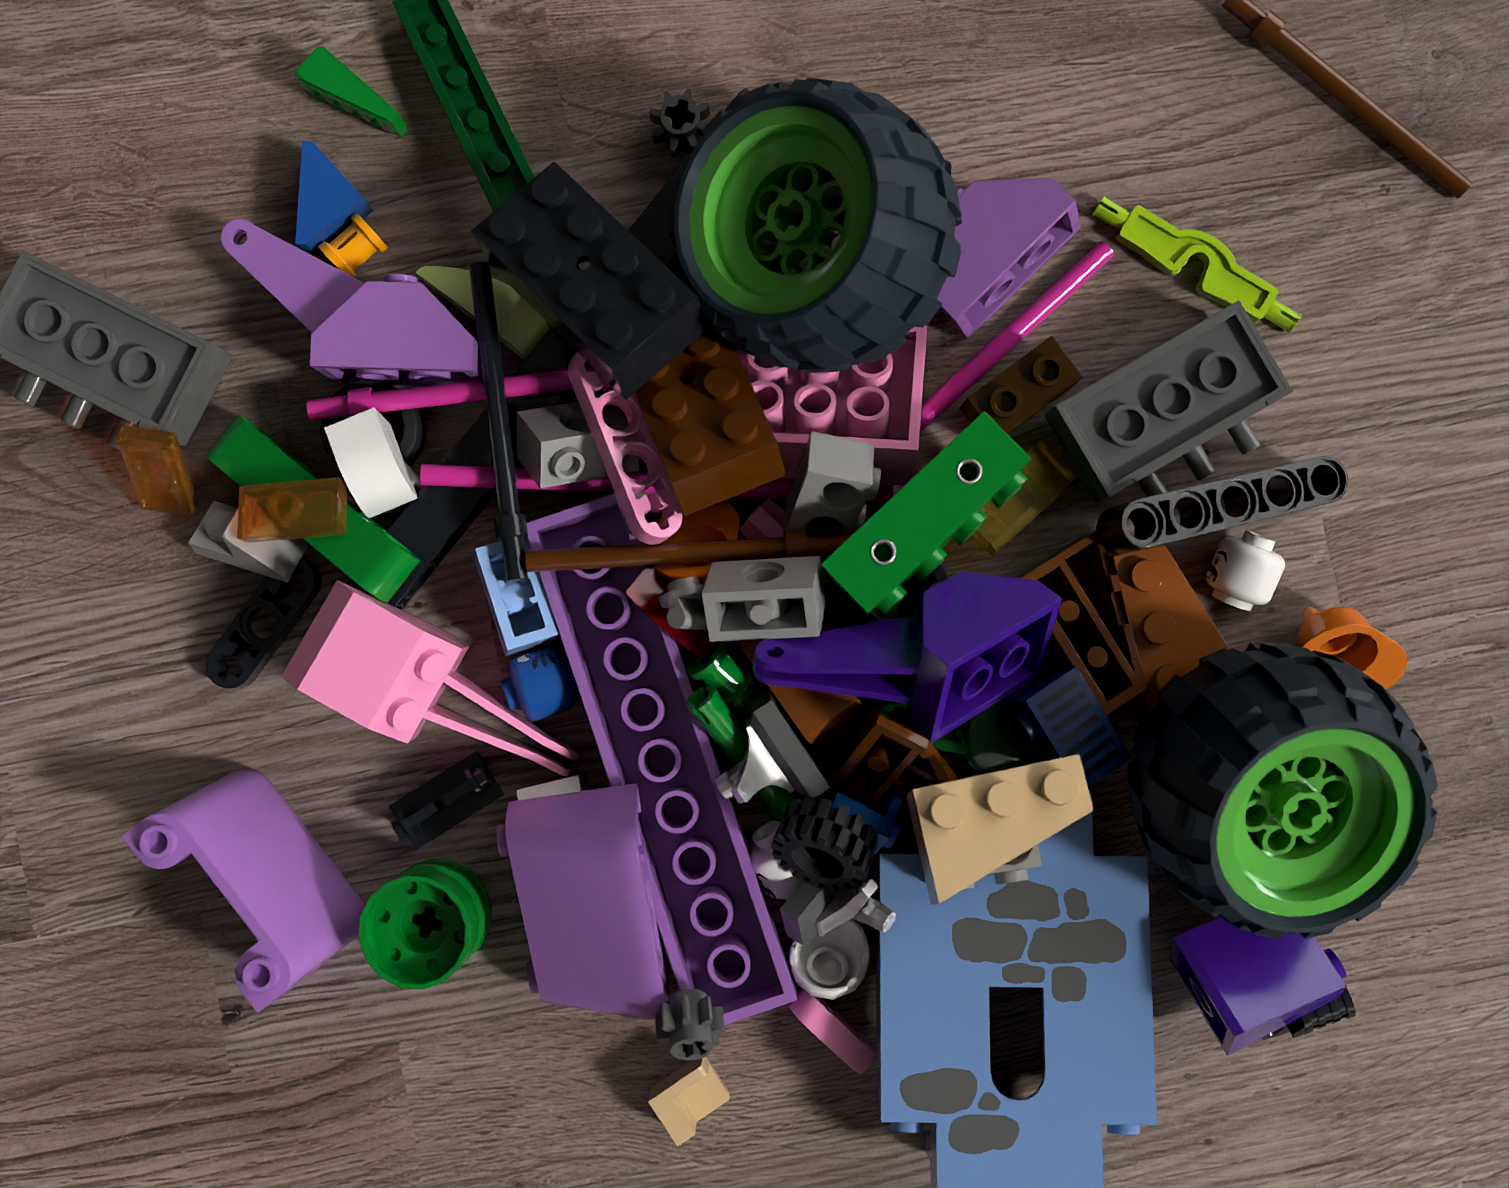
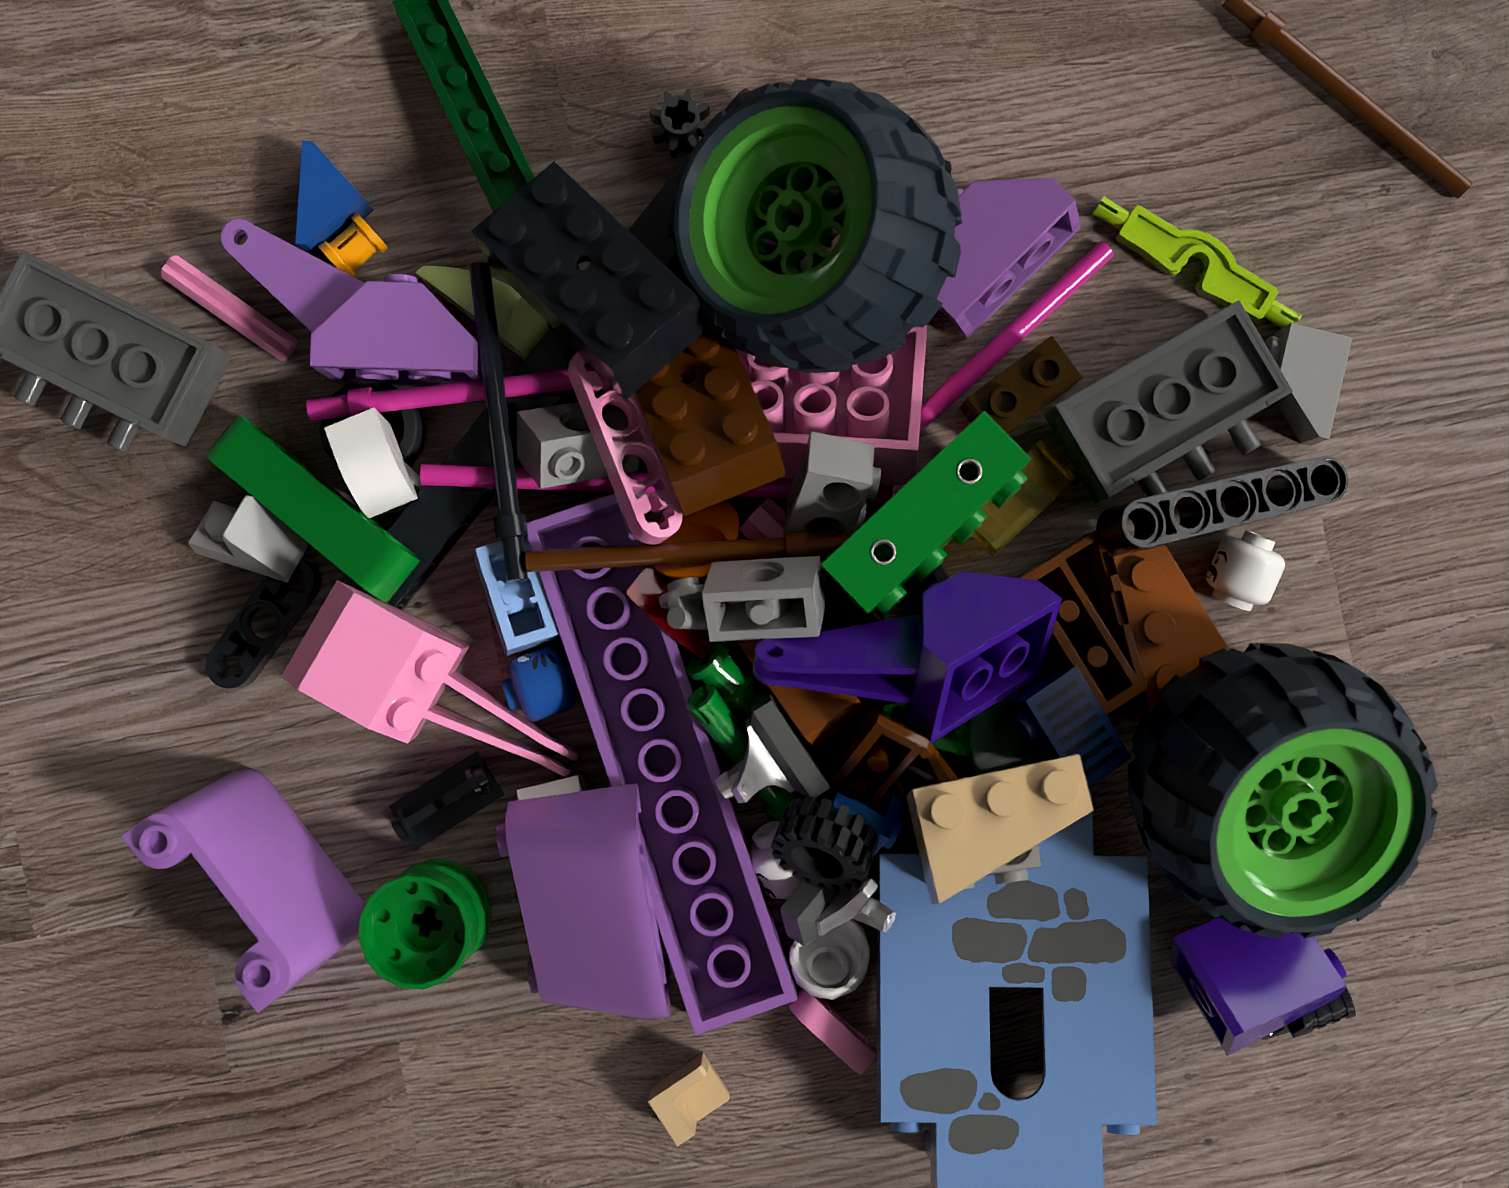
clear orange plate [116,425,198,516] -> none
clear orange plate [237,477,347,543] -> none
green slope [294,45,408,138] -> none
dark grey gear [655,989,725,1060] -> none
orange piece [1297,606,1408,689] -> none
none -> bright pink axle [160,255,298,361]
none -> light grey slope [1265,323,1353,446]

